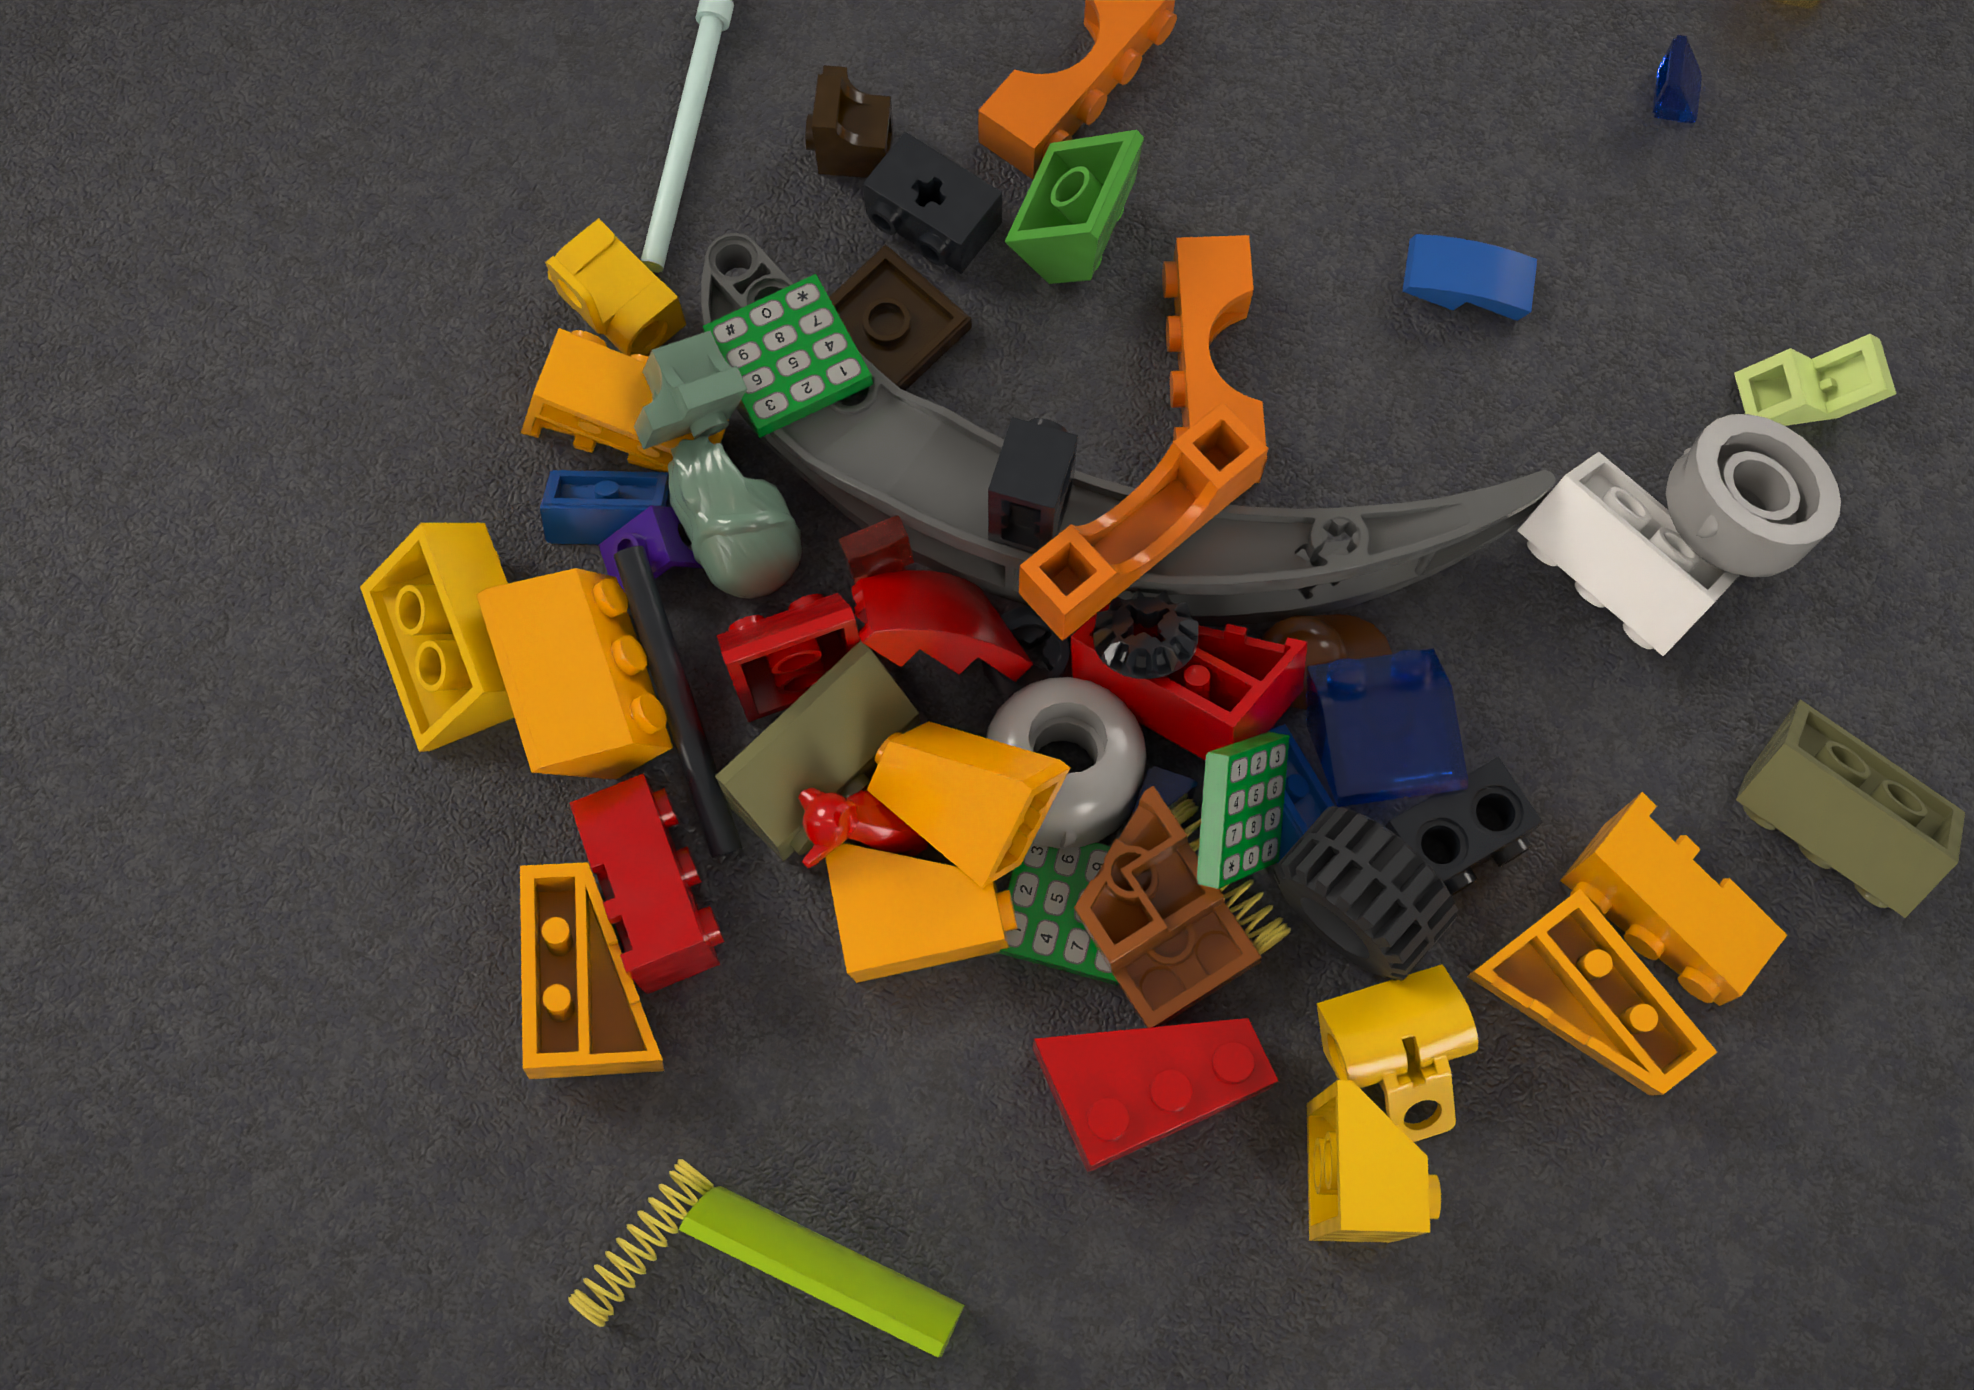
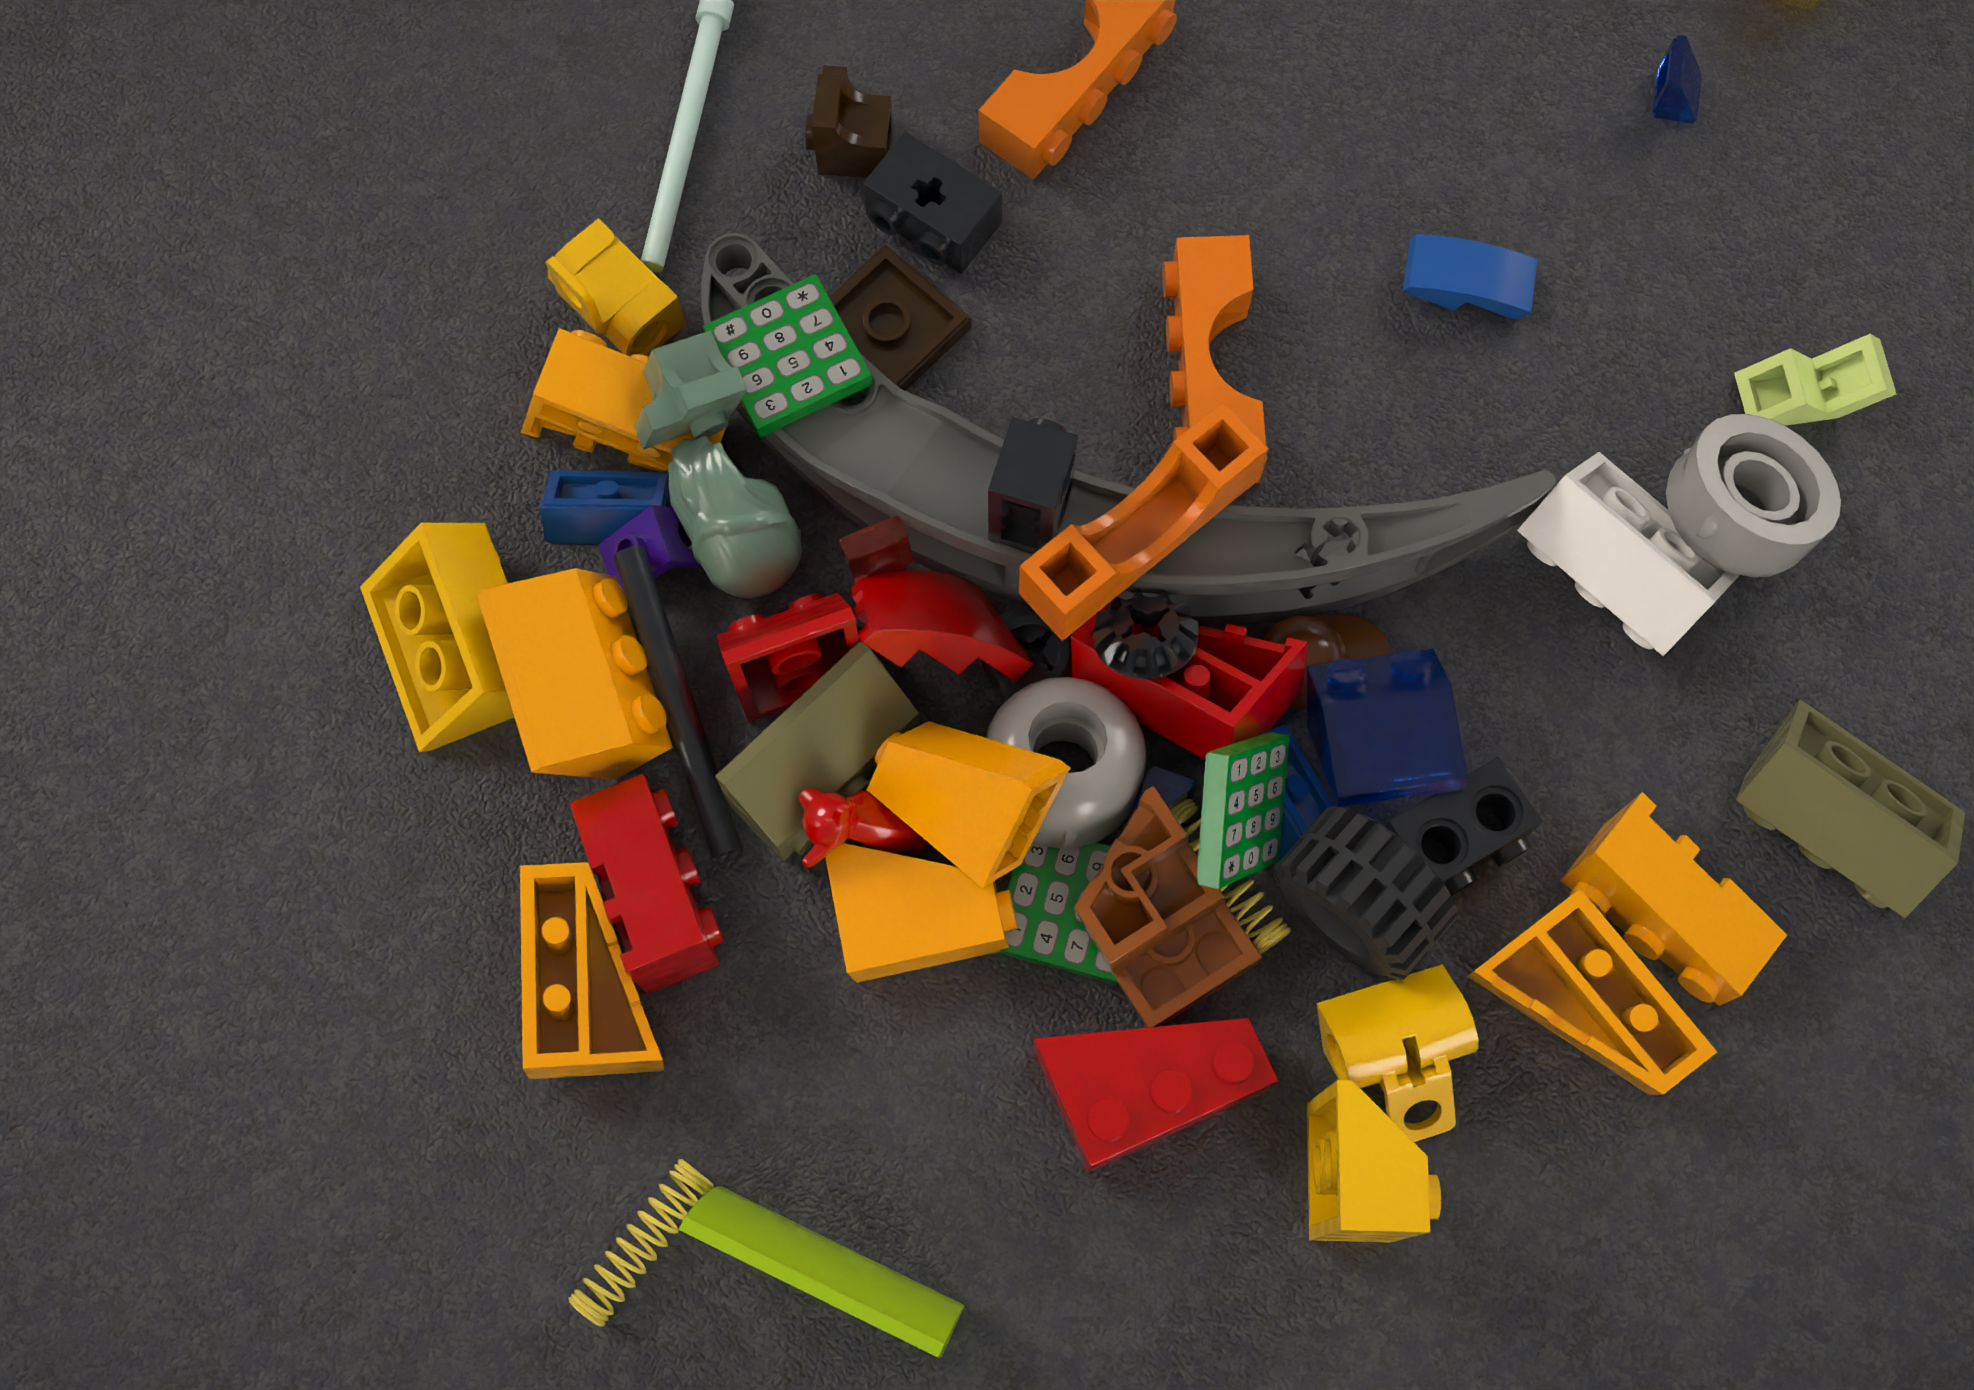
bright green slope [1005,130,1144,284] -> none

